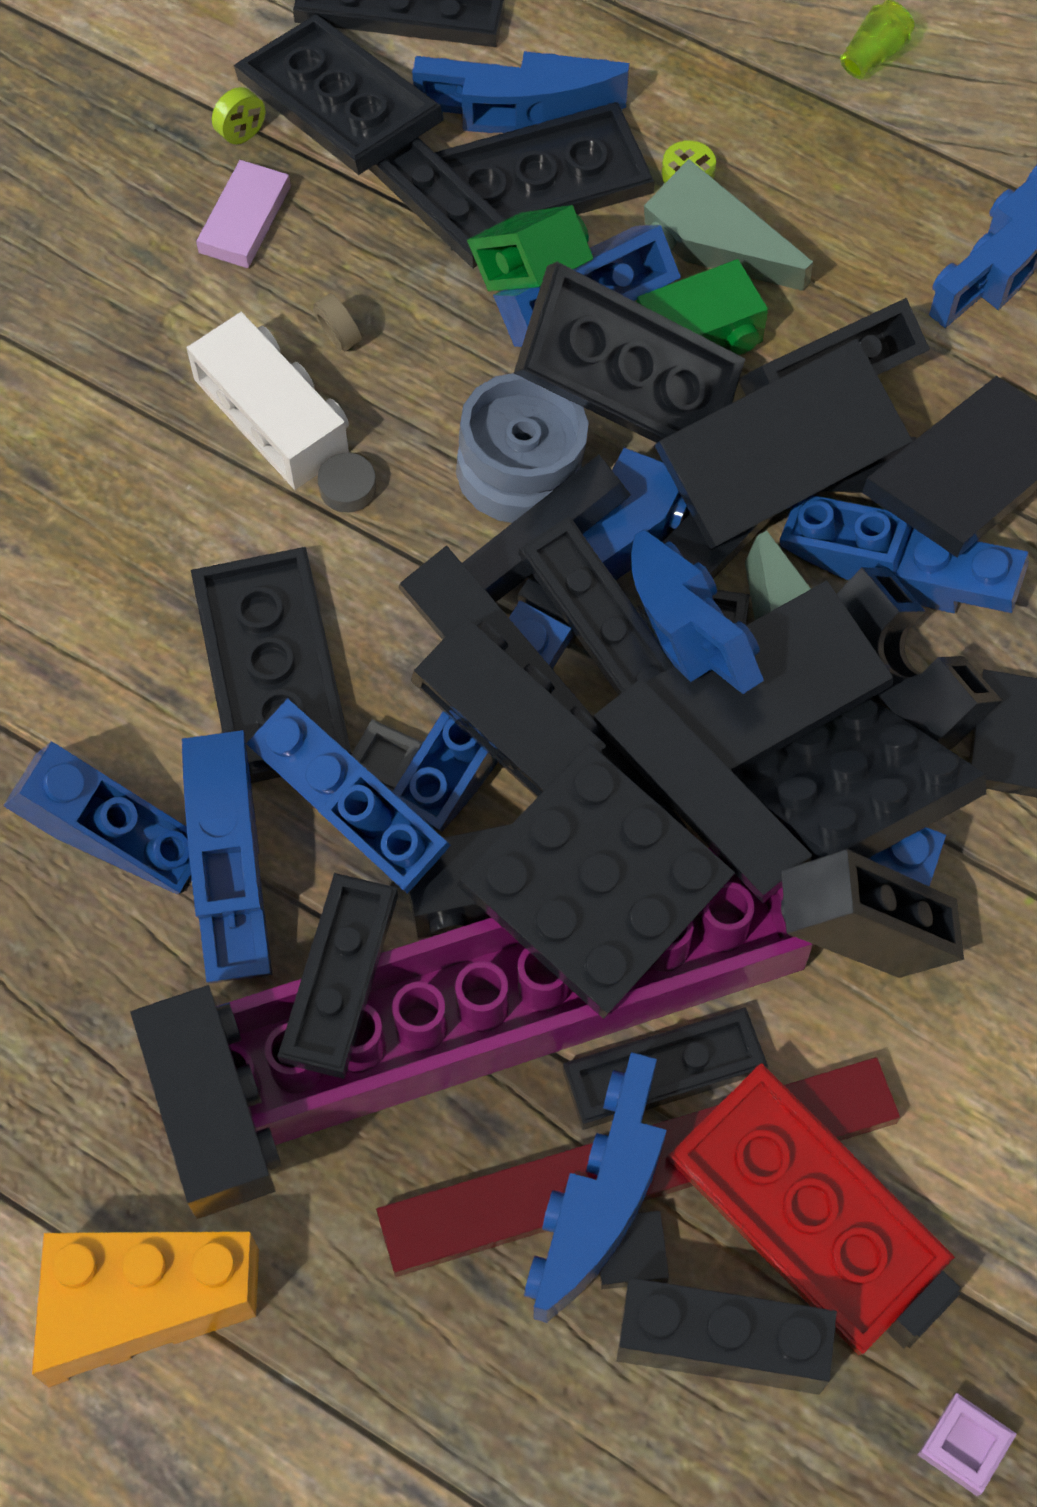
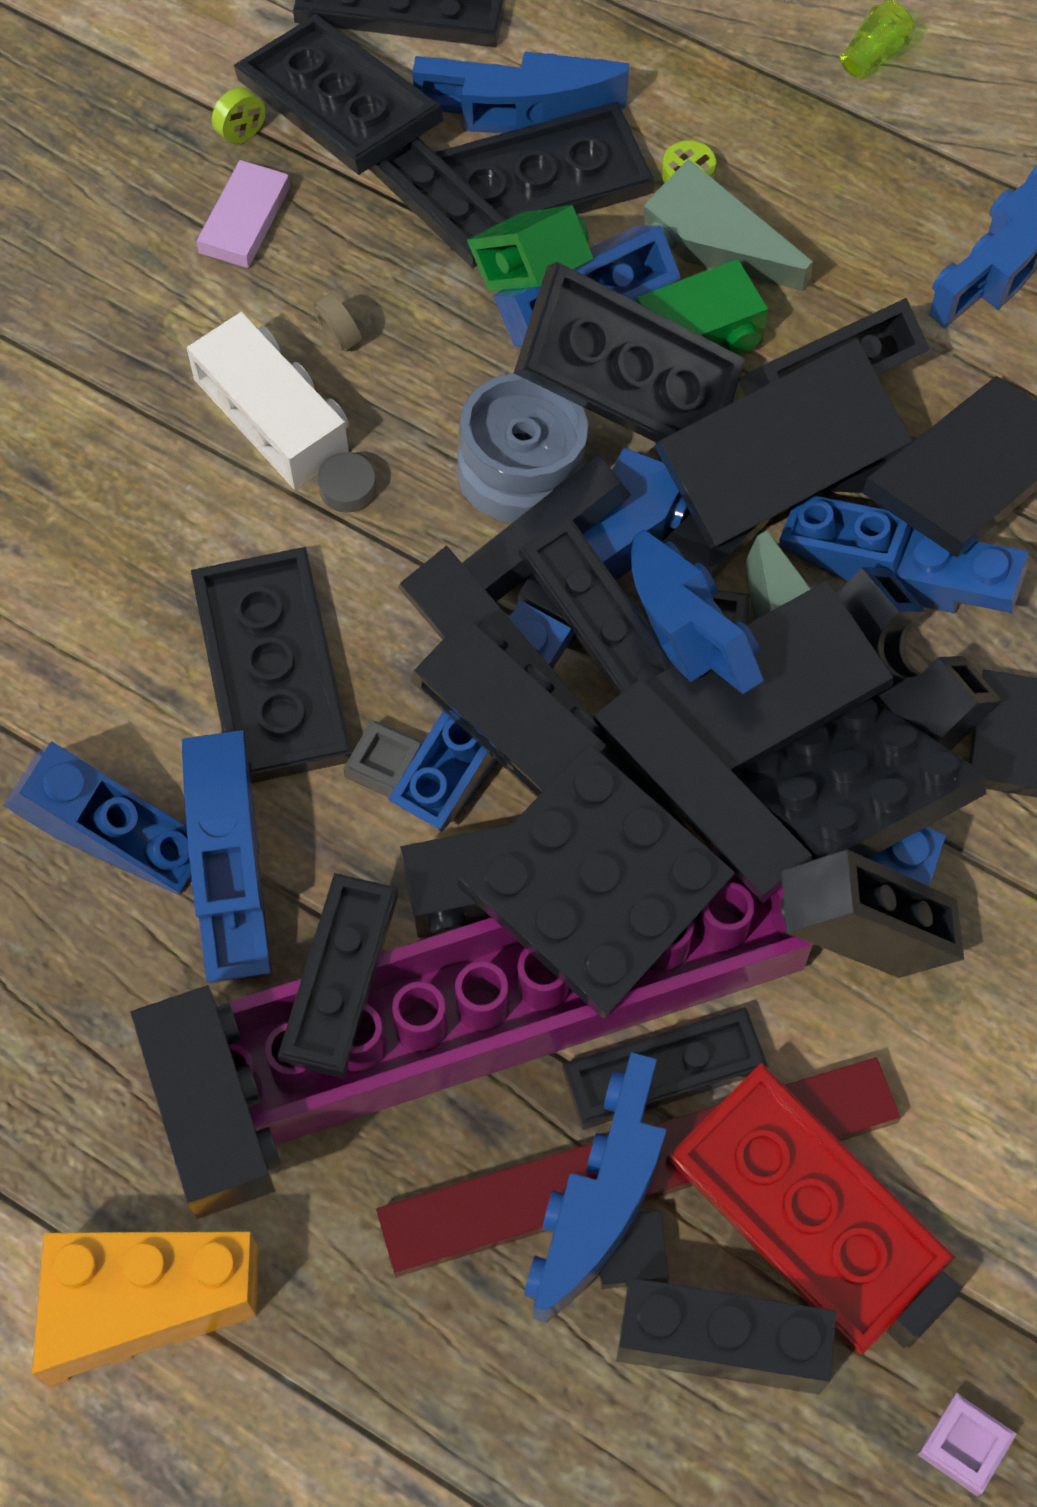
blue slope [246,698,451,894] -> none

